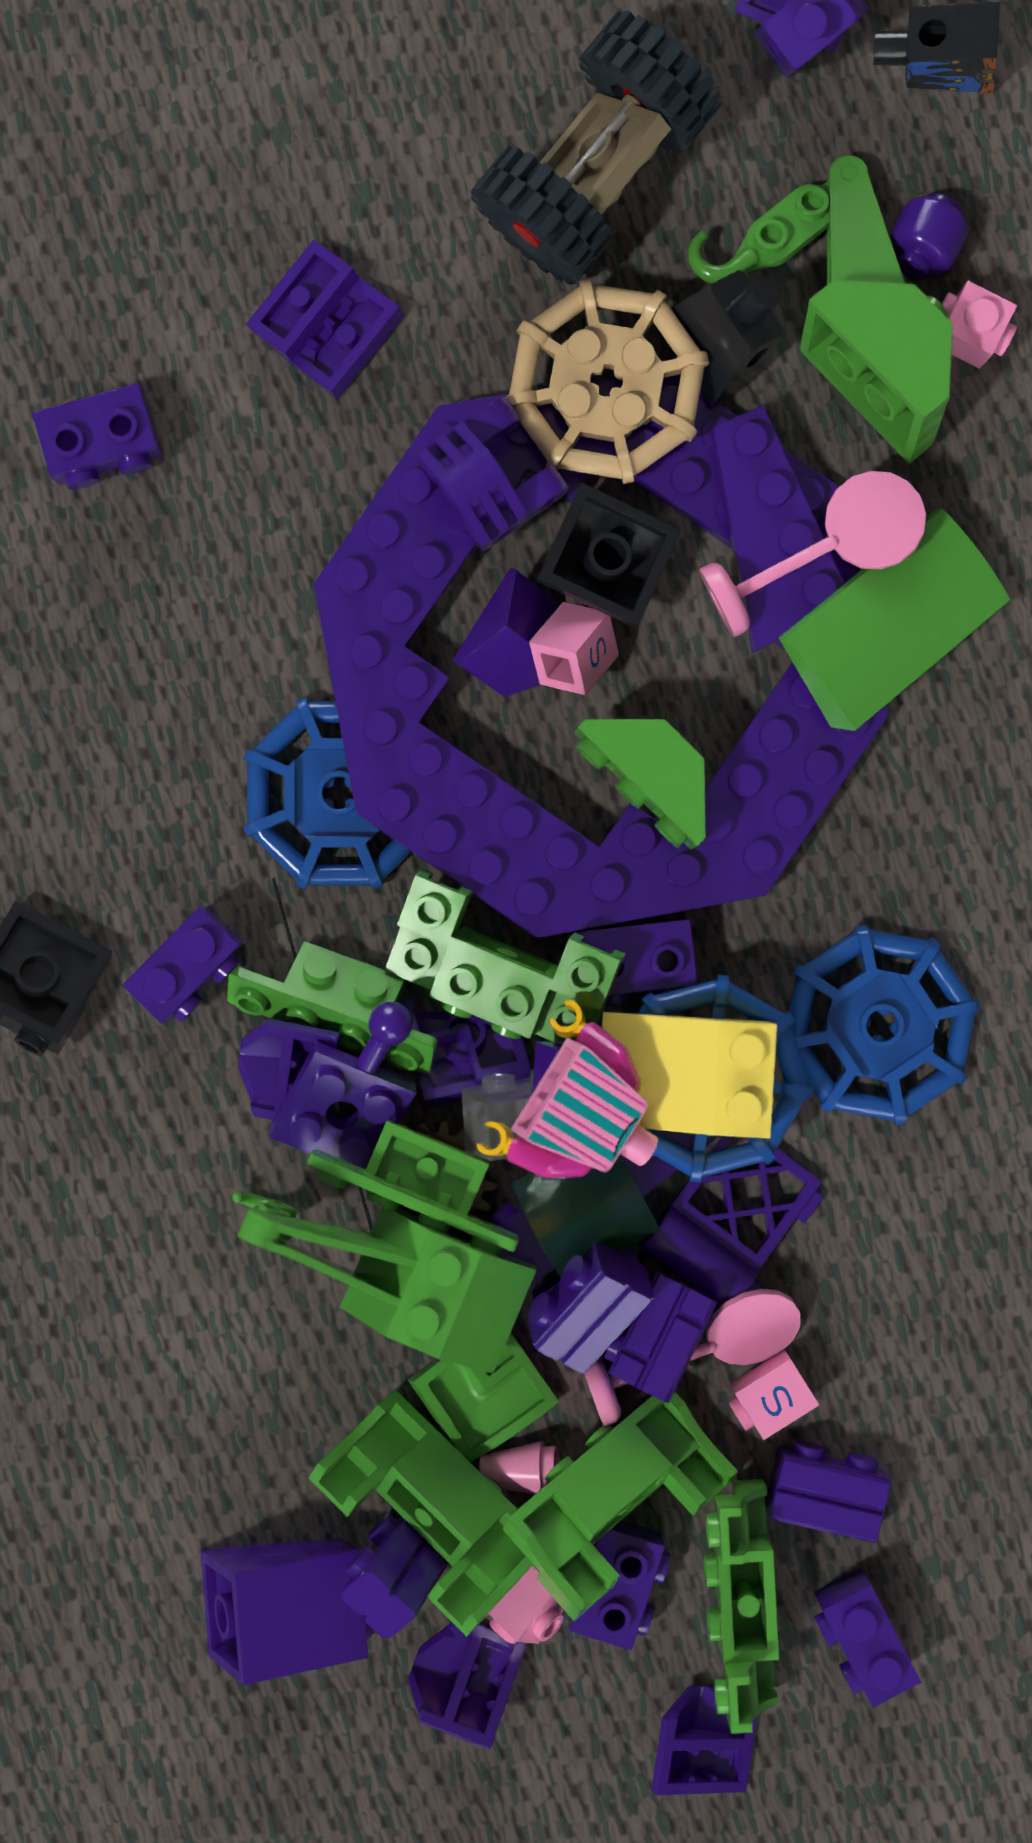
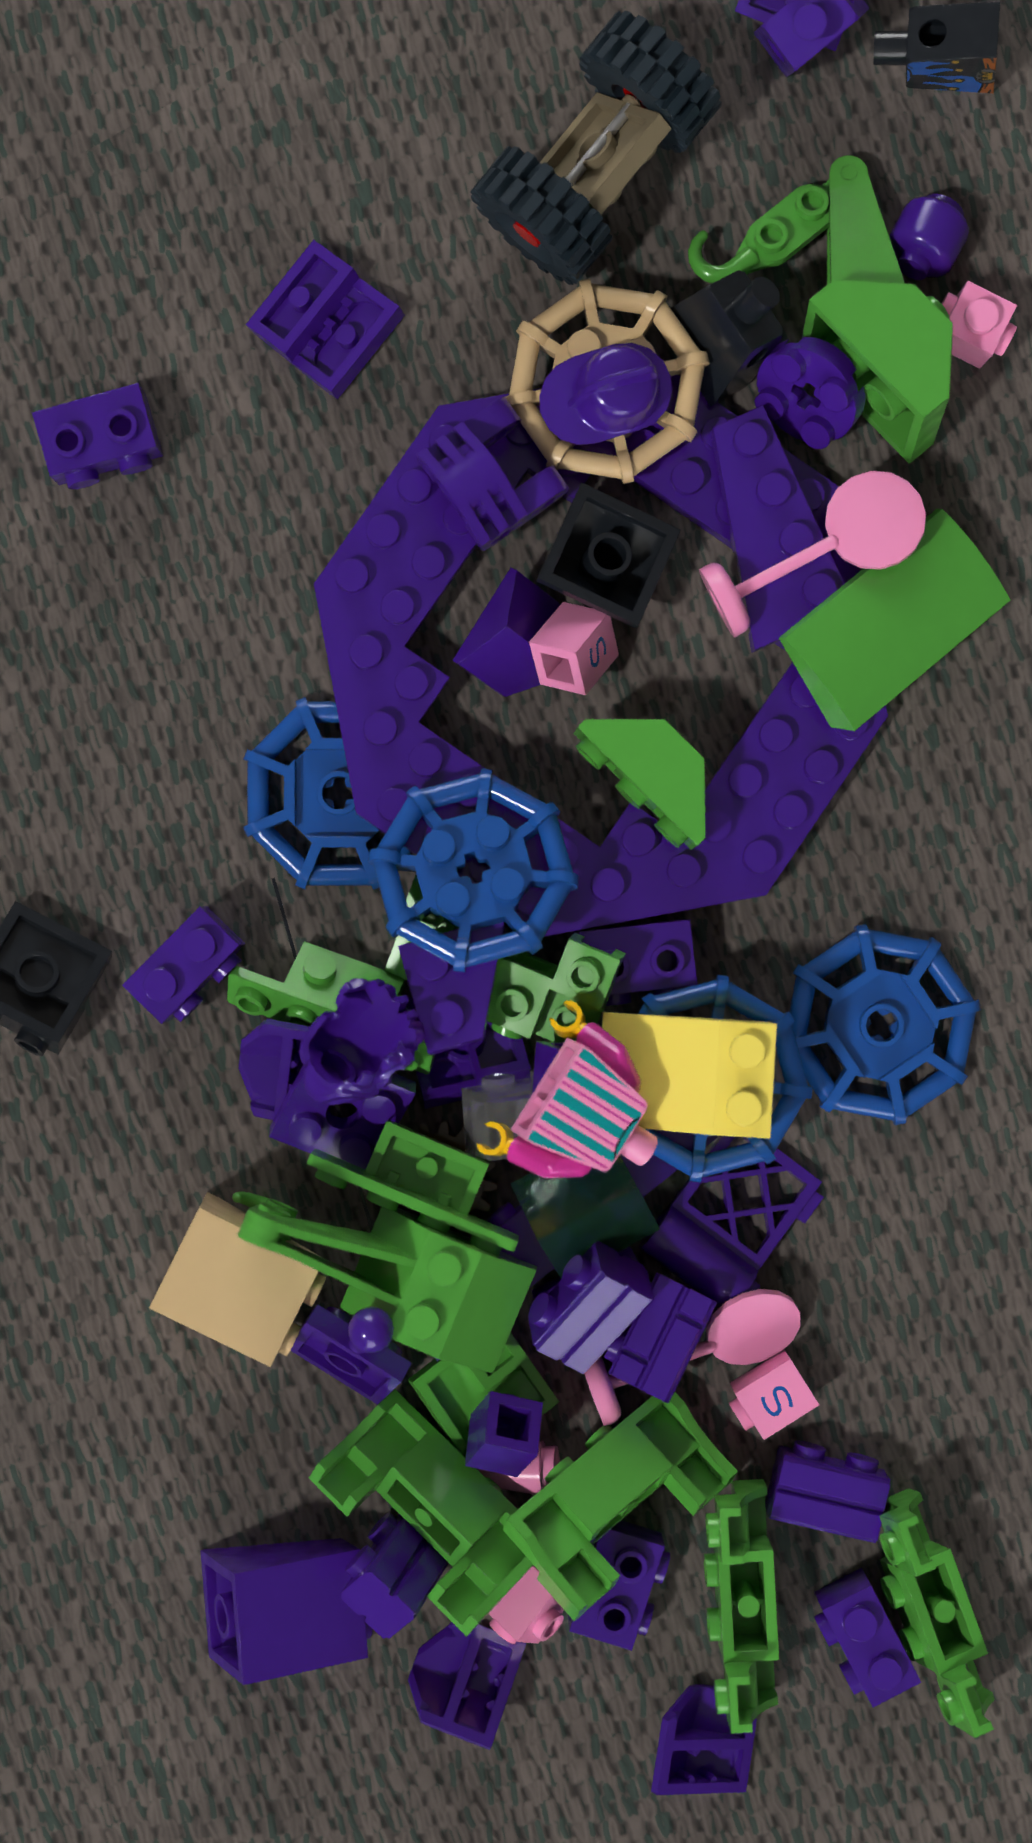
none -> tan slope [149,1192,326,1367]
none -> dark purple plate [290,1304,412,1405]
none -> dark purple hair [299,978,425,1105]
none -> blue plate [368,768,579,972]
none -> dark purple wing [398,922,505,1055]
none -> dark purple brick [465,1391,543,1477]
none -> dark purple piece [539,343,672,445]
none -> dark purple plate [755,337,866,449]
none -> bright green bracket [879,1488,995,1738]

